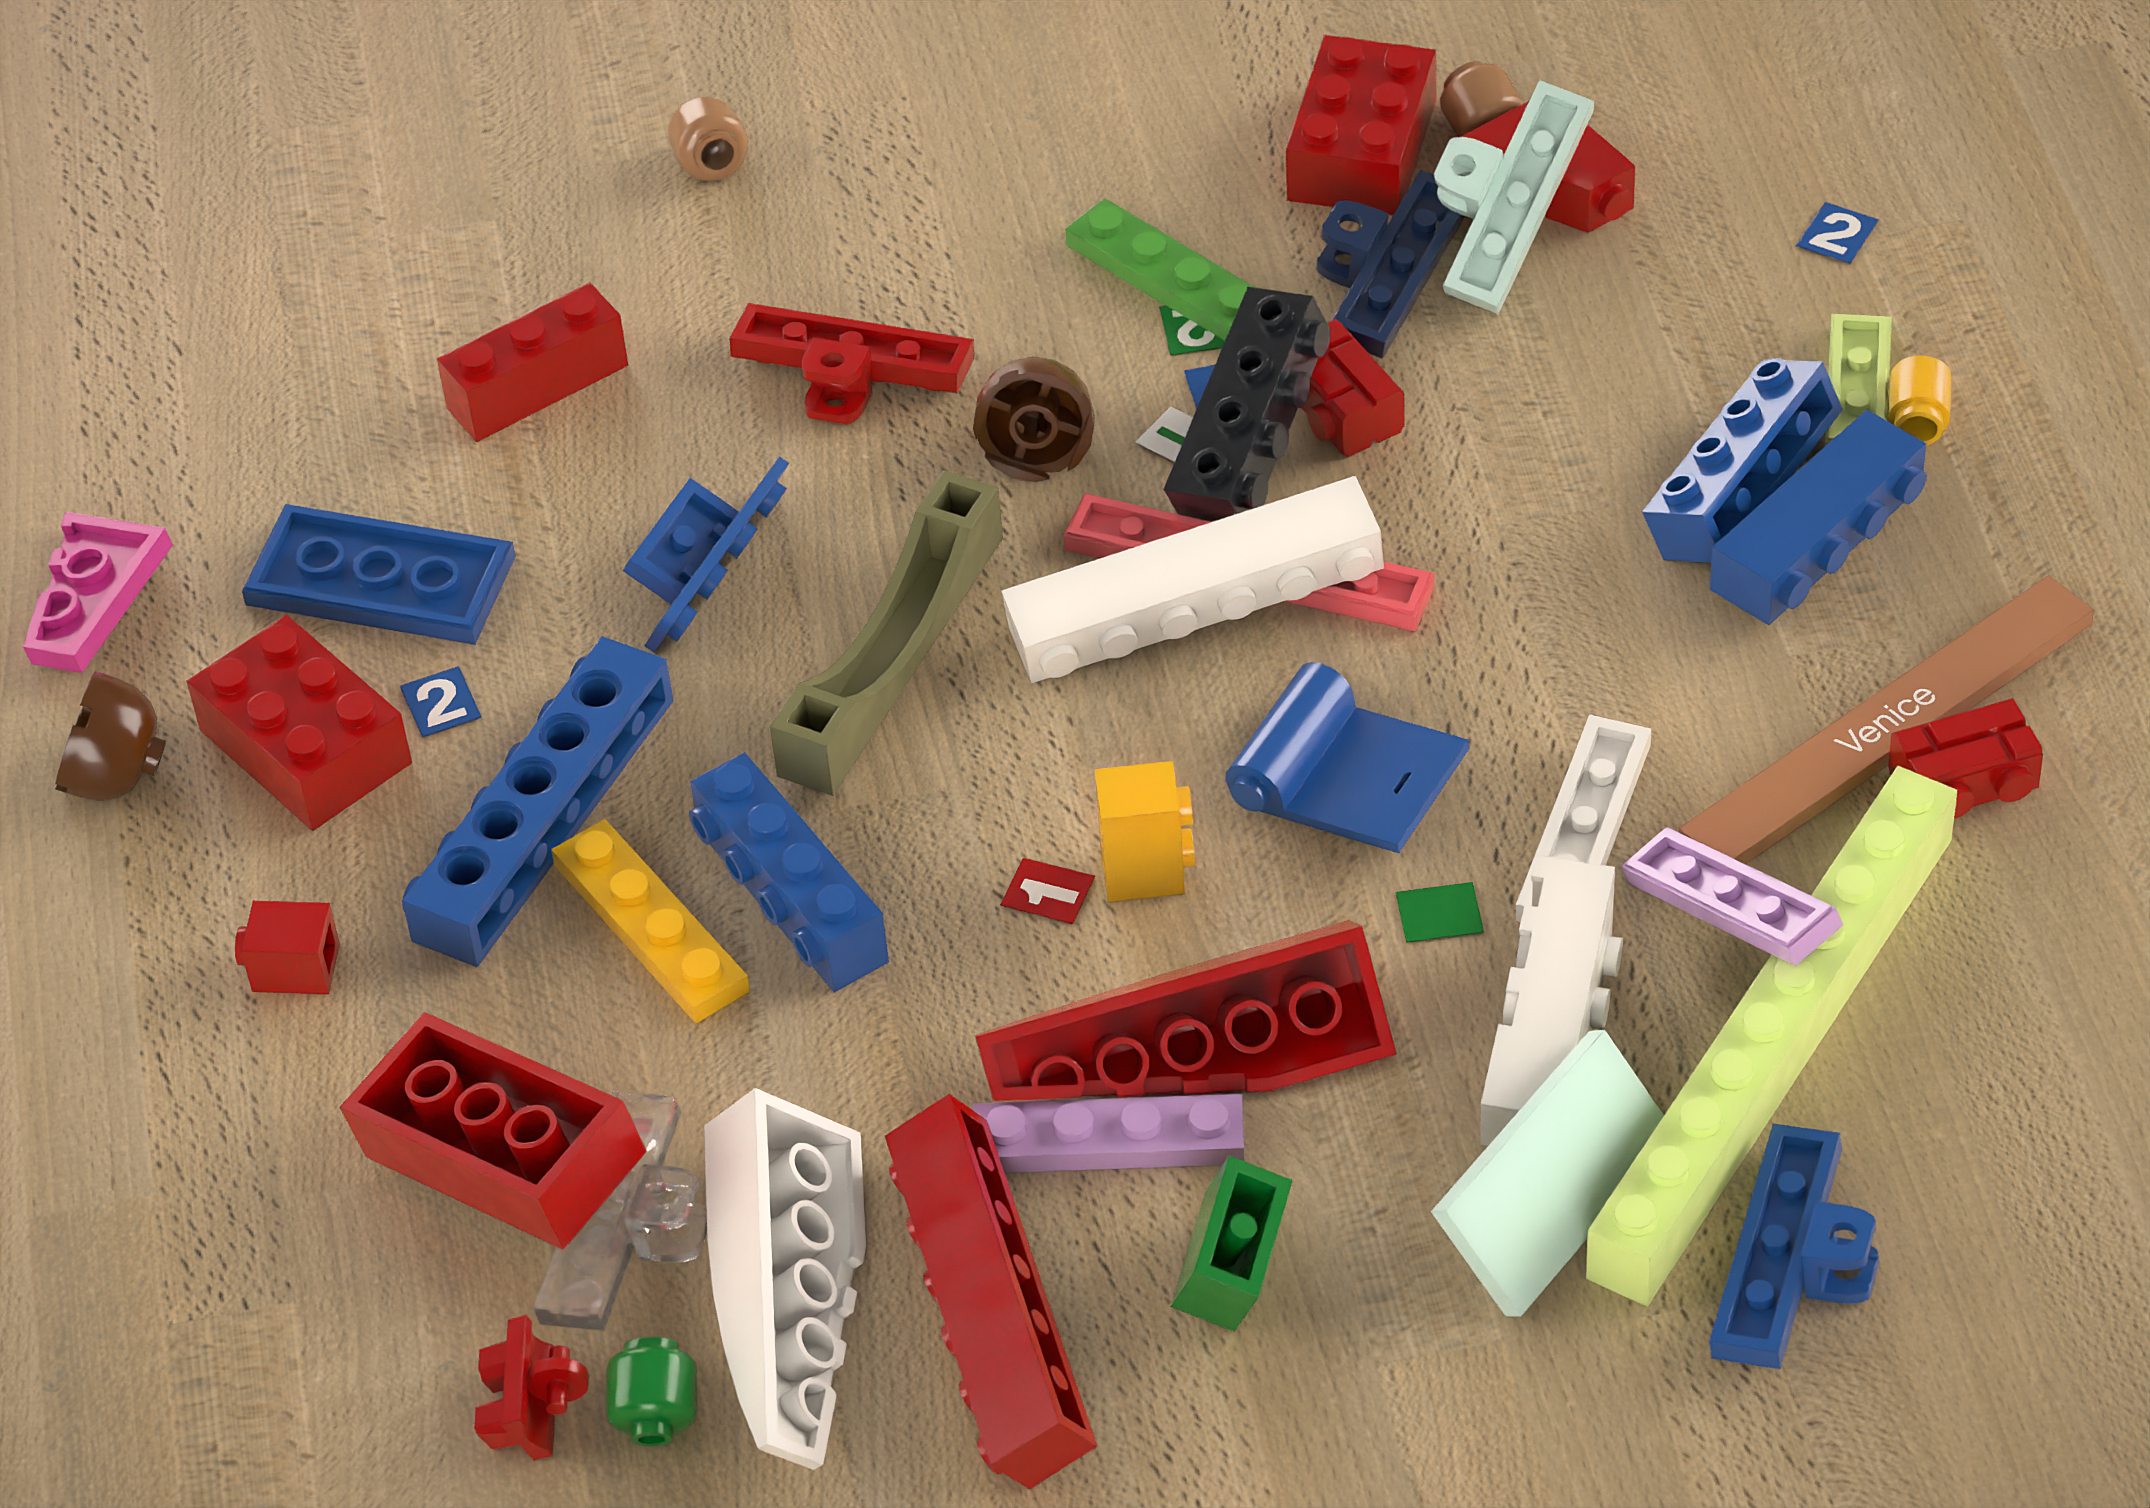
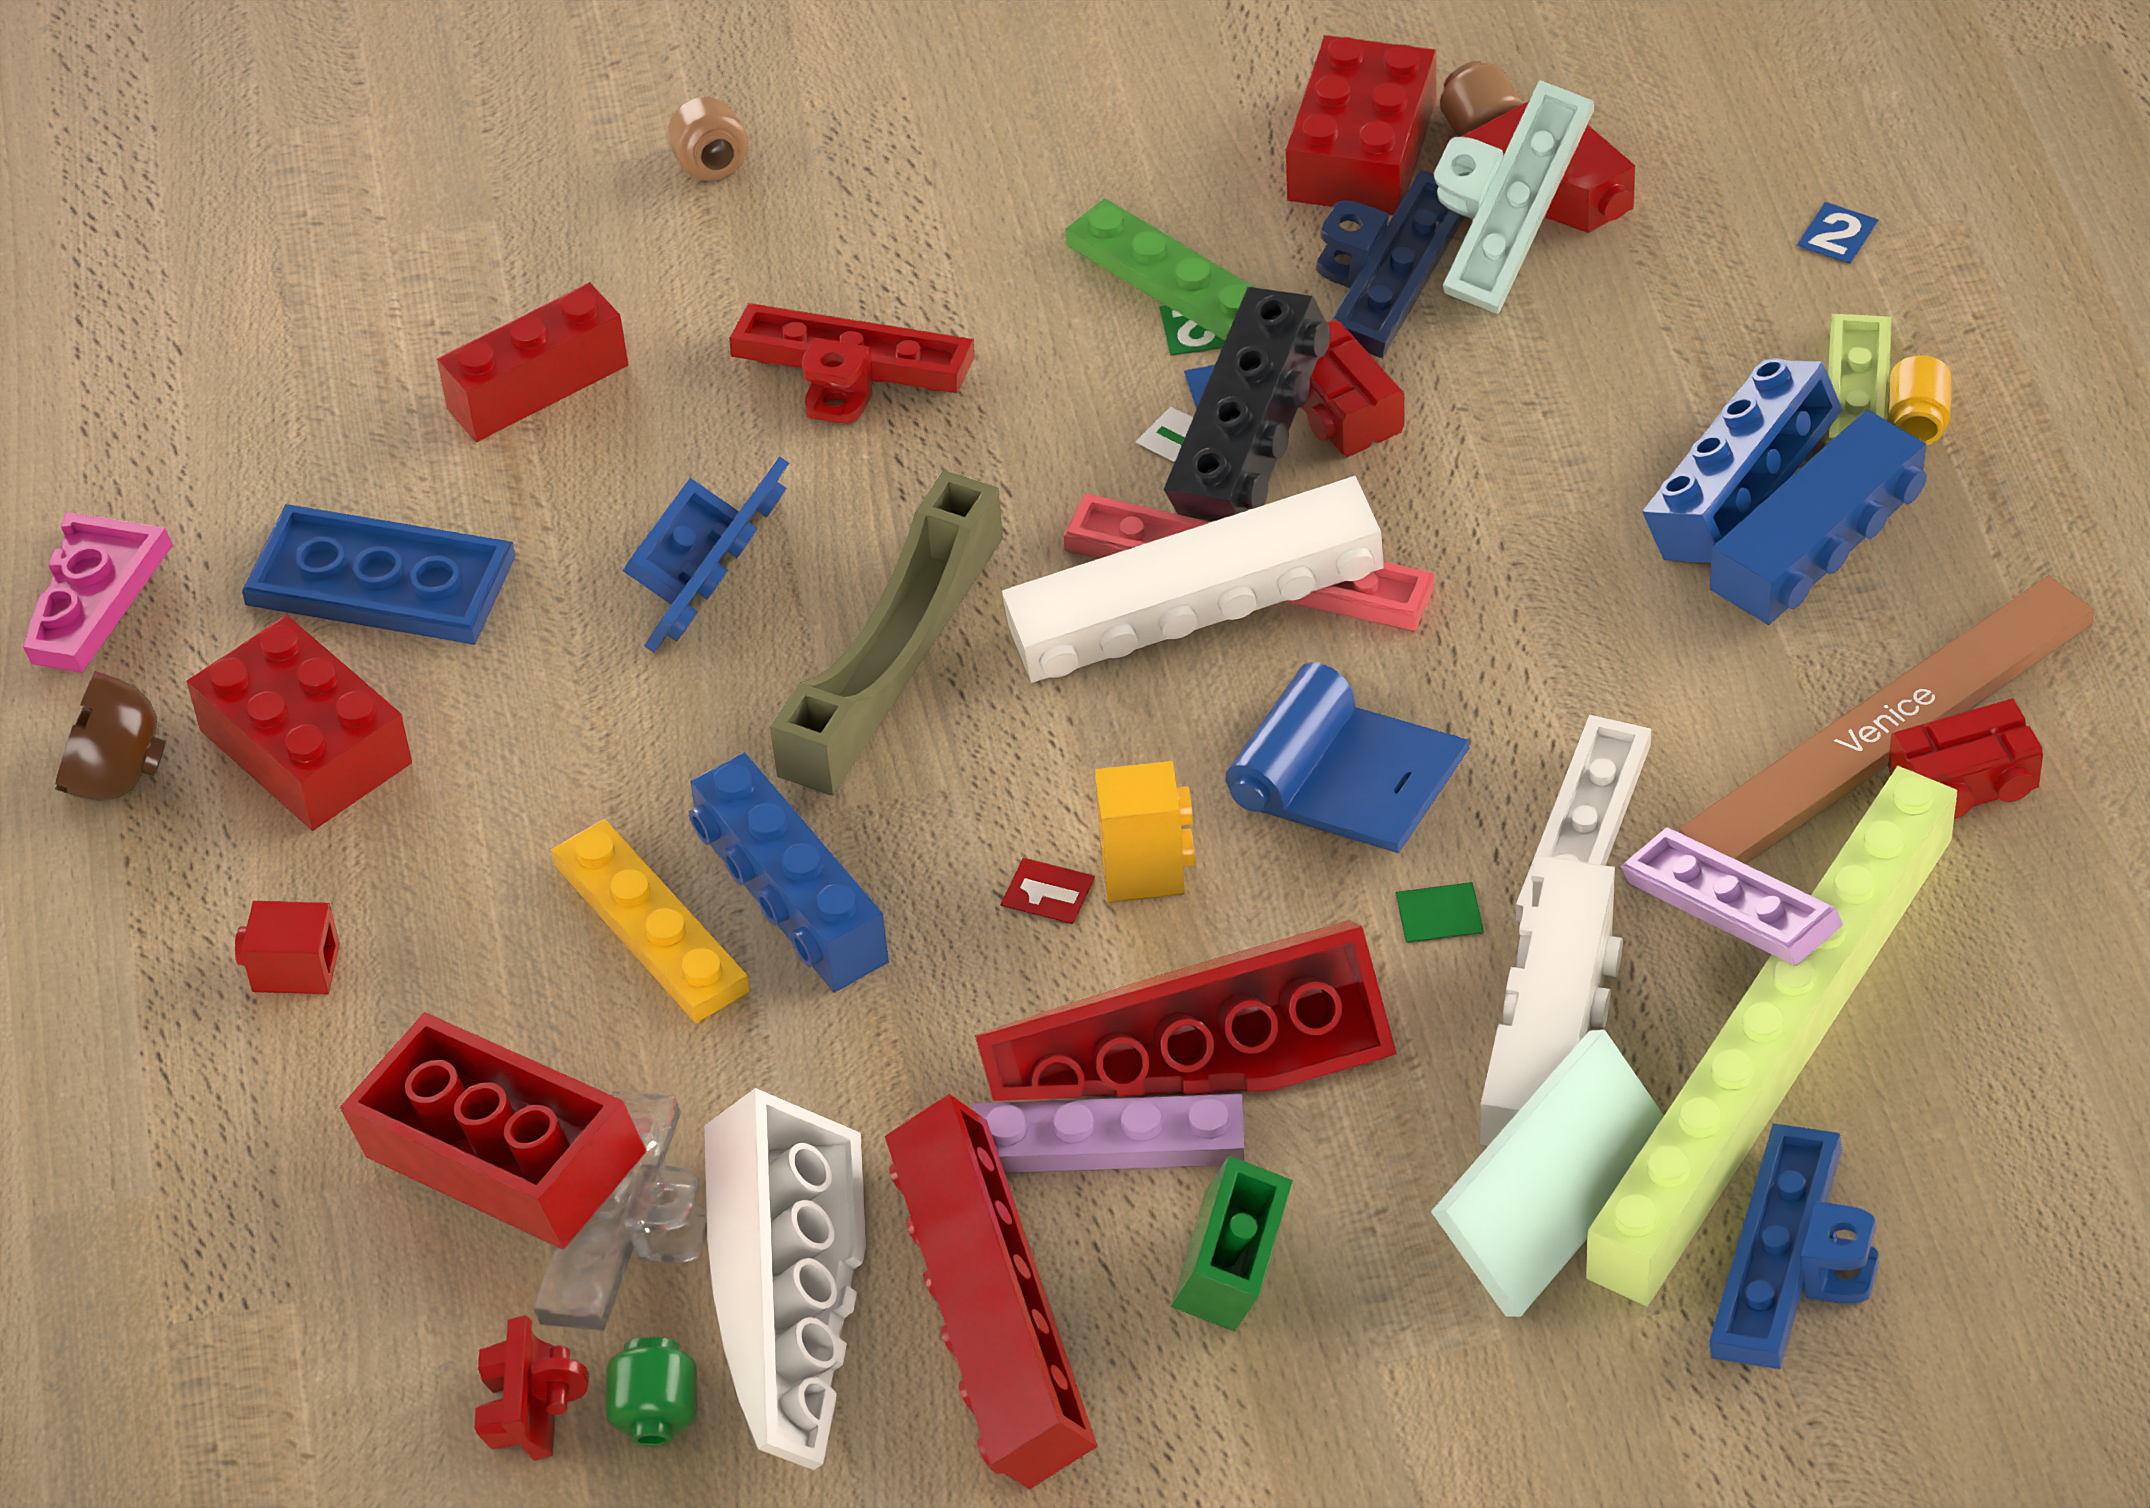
blue sticker [400,666,482,737] -> none
blue brick [402,636,674,967] -> none
reddish brown cylinder [973,356,1095,482] -> none

